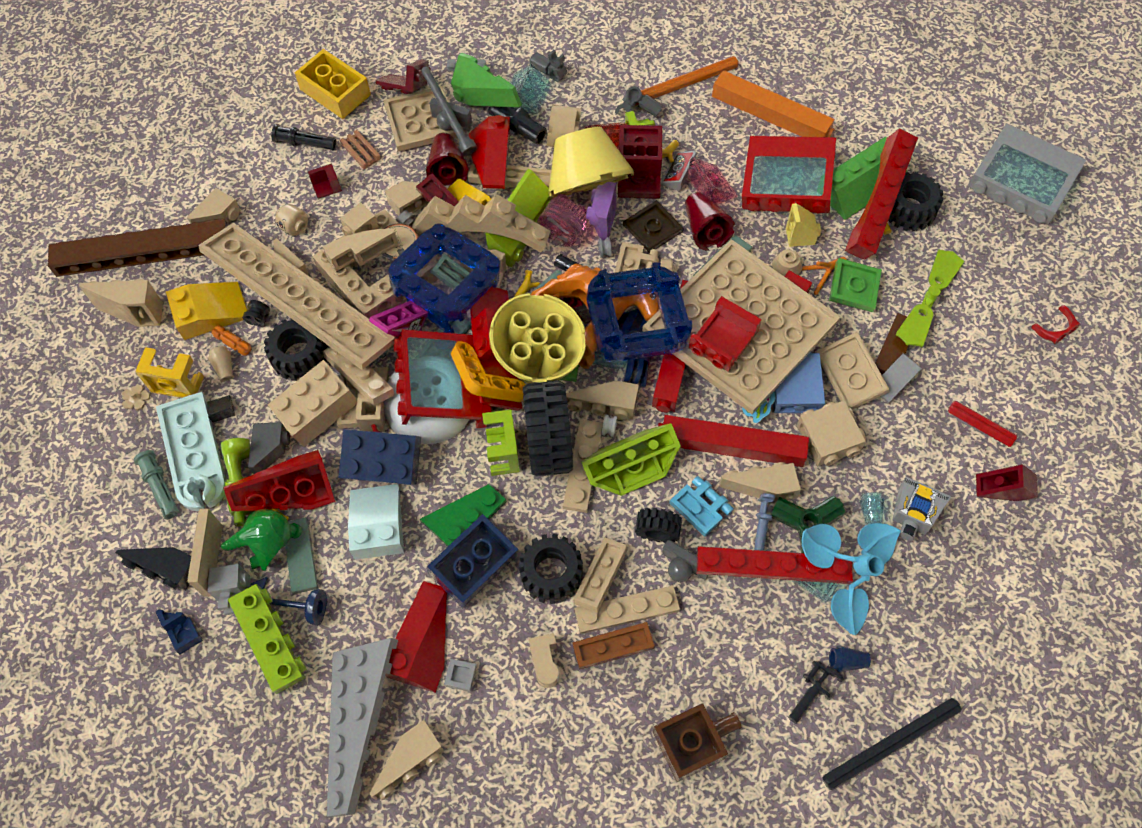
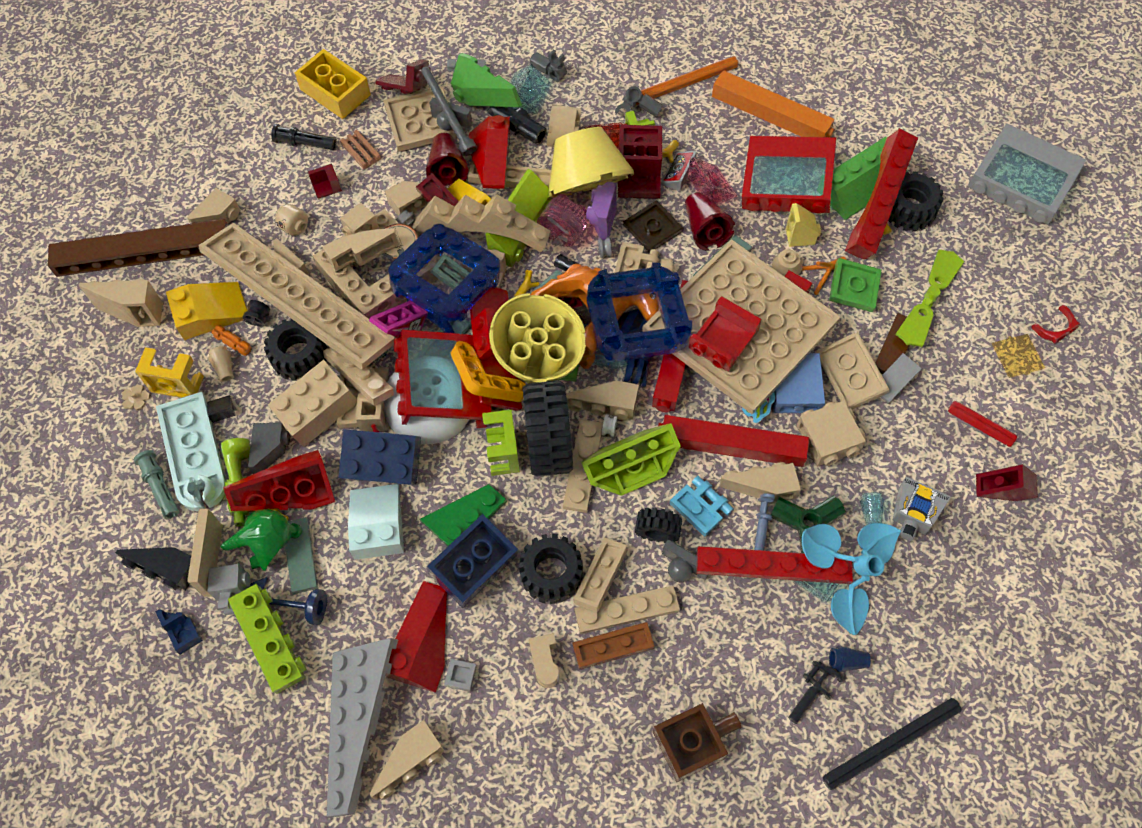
none -> clear yellow piece [992,334,1045,378]

